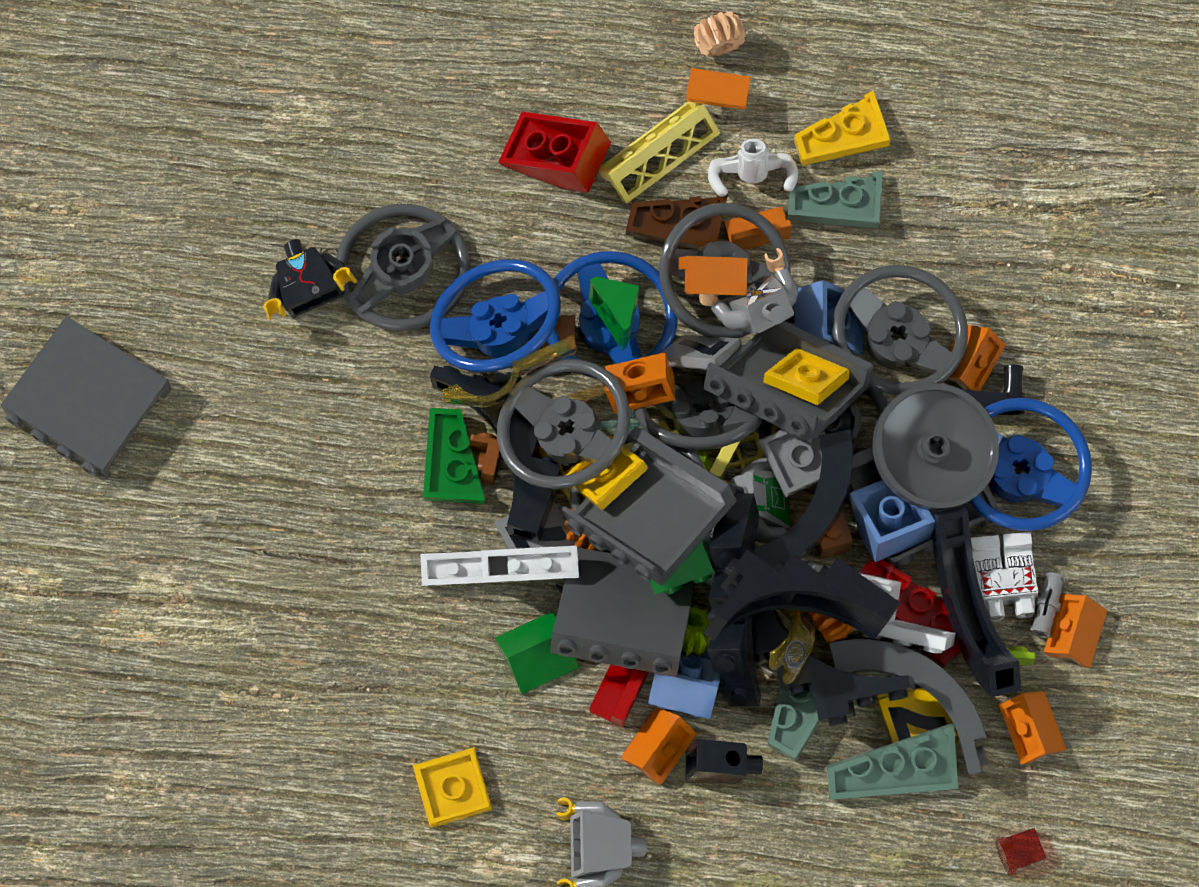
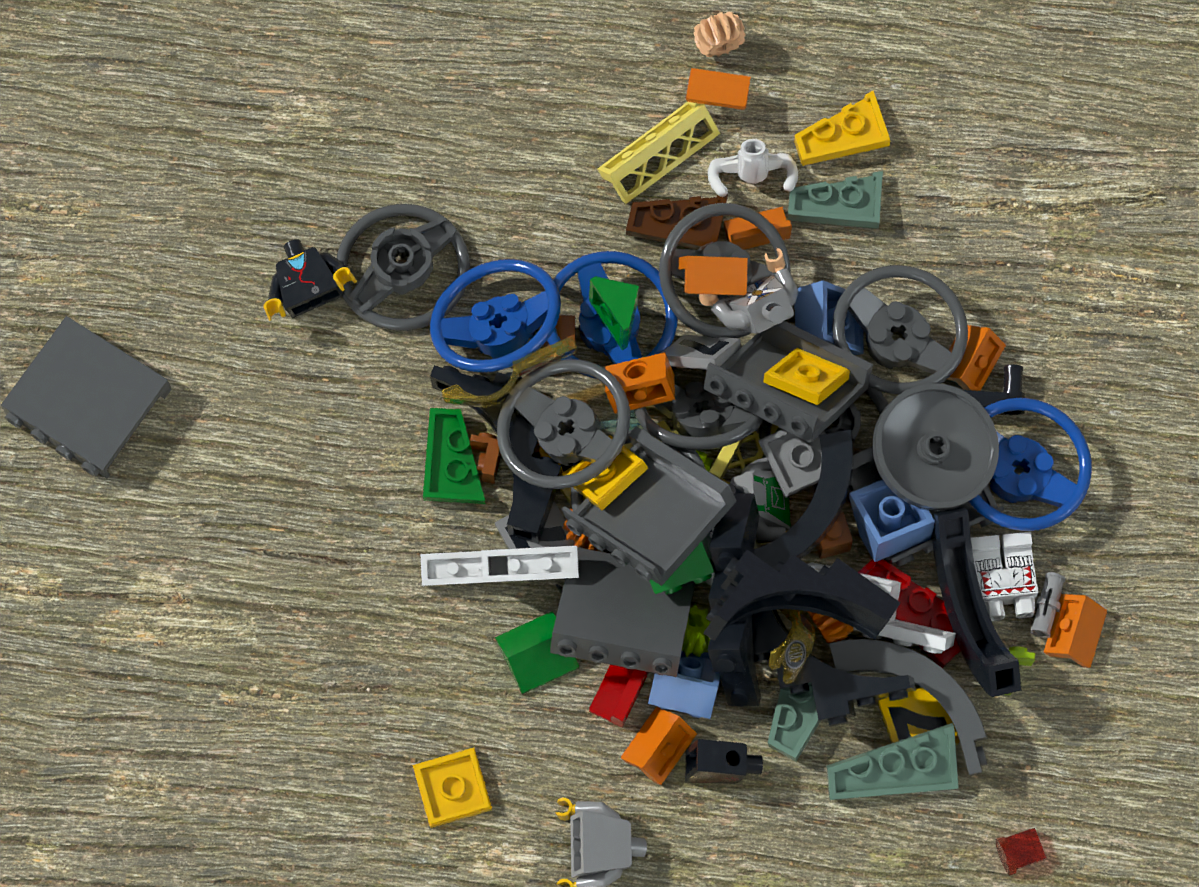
red slope [498,111,611,193] -> none
orange panel [999,691,1066,765] -> none

